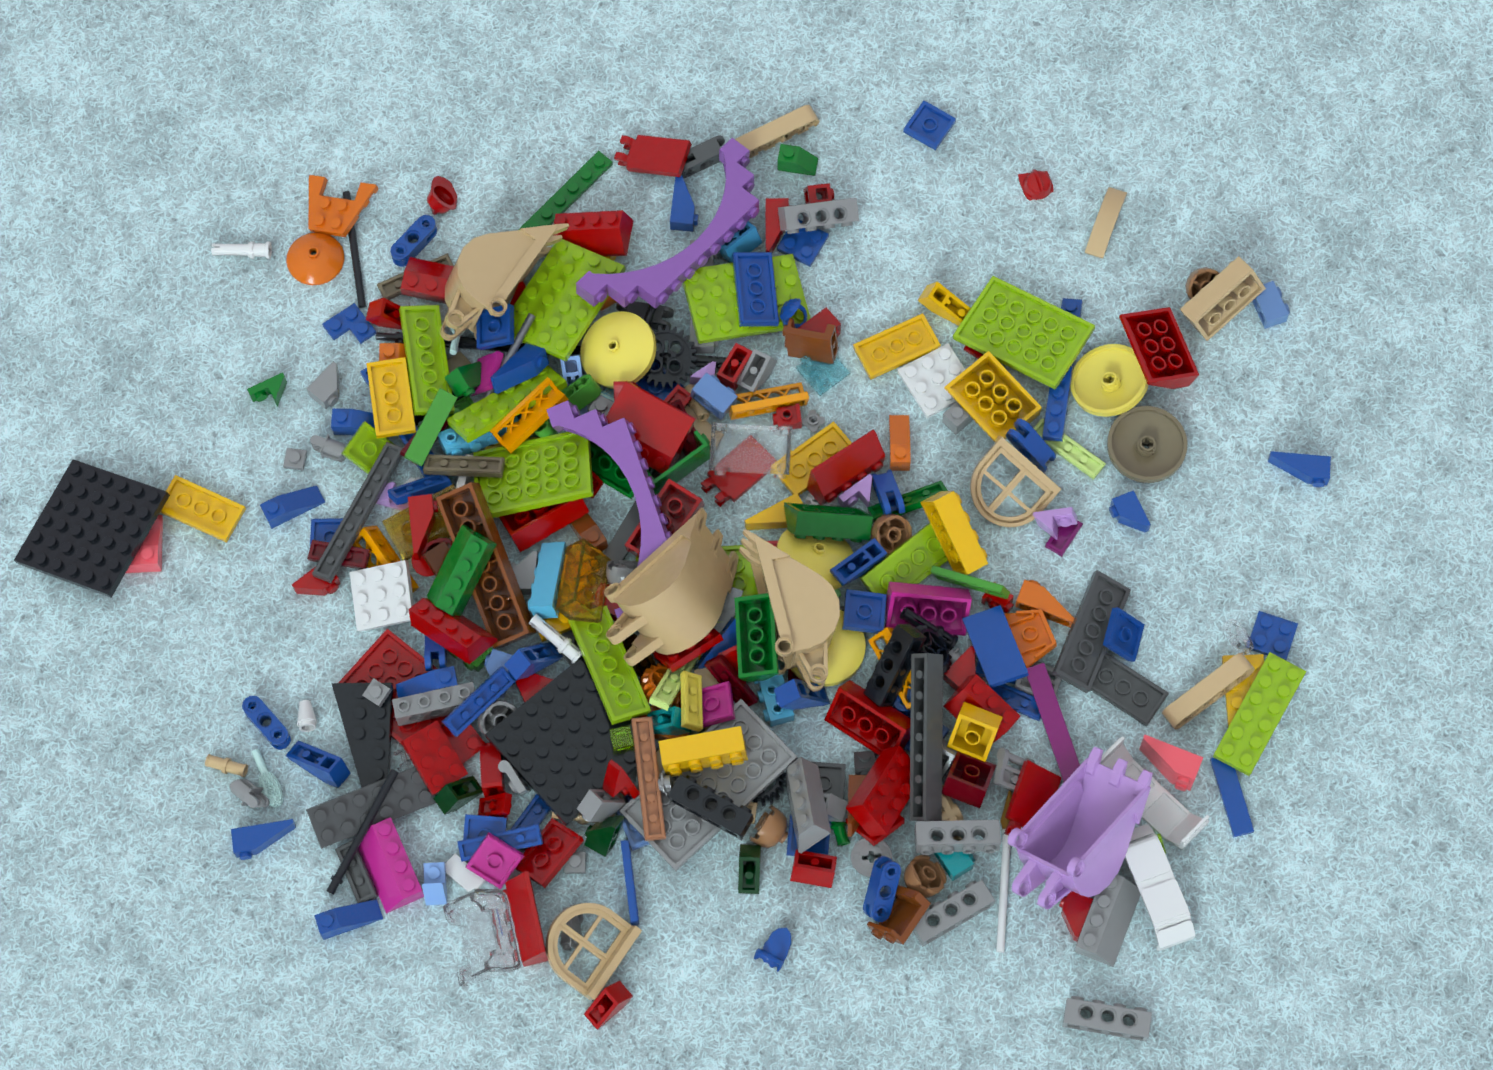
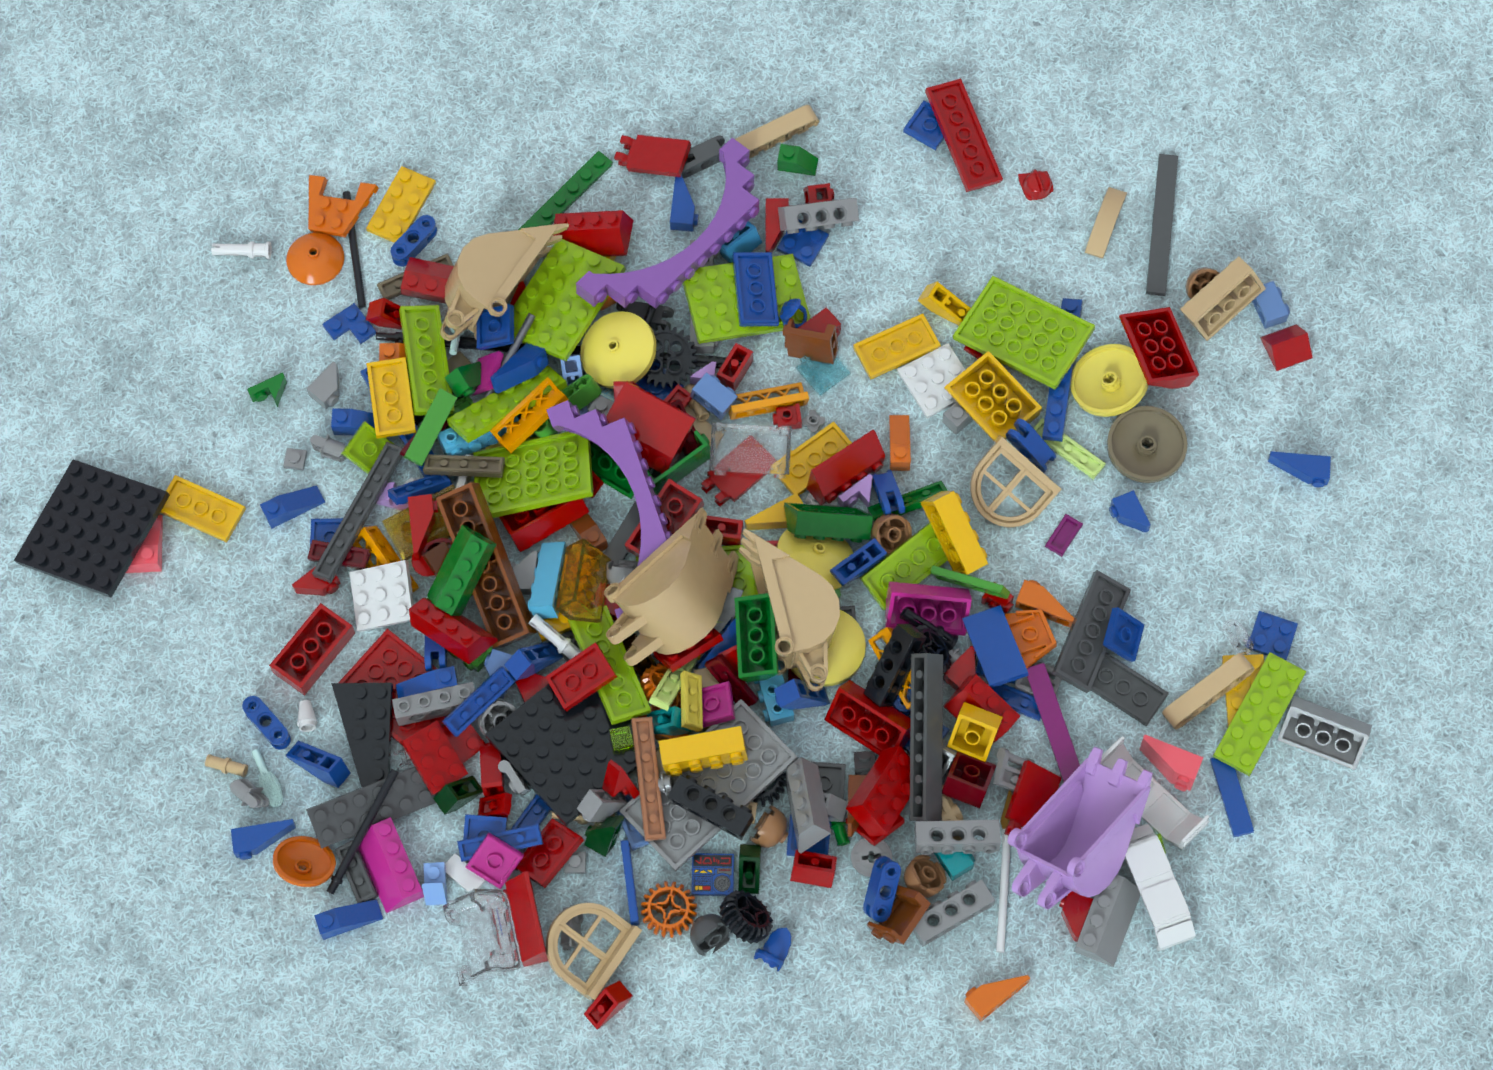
light grey plate [362,678,392,707] -> none
red piece [427,176,457,215] -> none
light grey slope [736,349,777,393] -> none
blue plate [842,589,887,634] -> none
lavender slope [1033,507,1077,540] -> none
light grey brick [1062,996,1152,1042] -> none
none -> red brick [269,603,355,696]
none -> orange dish [273,836,336,887]
none -> yellow plate [366,166,436,243]
none -> red plate [545,642,618,711]
none -> orange gear [640,881,697,938]
none -> dark grey cylinder [690,914,731,956]
none -> tile [692,853,734,896]
none -> red brick [705,515,744,546]
none -> black gear [719,890,773,944]
none -> red plate [925,78,1003,192]
none -> orange slope [964,975,1030,1022]
none -> dark grey tile [1146,154,1178,296]
none -> red slope [1260,324,1313,371]
none -> light grey slope [1277,696,1372,770]

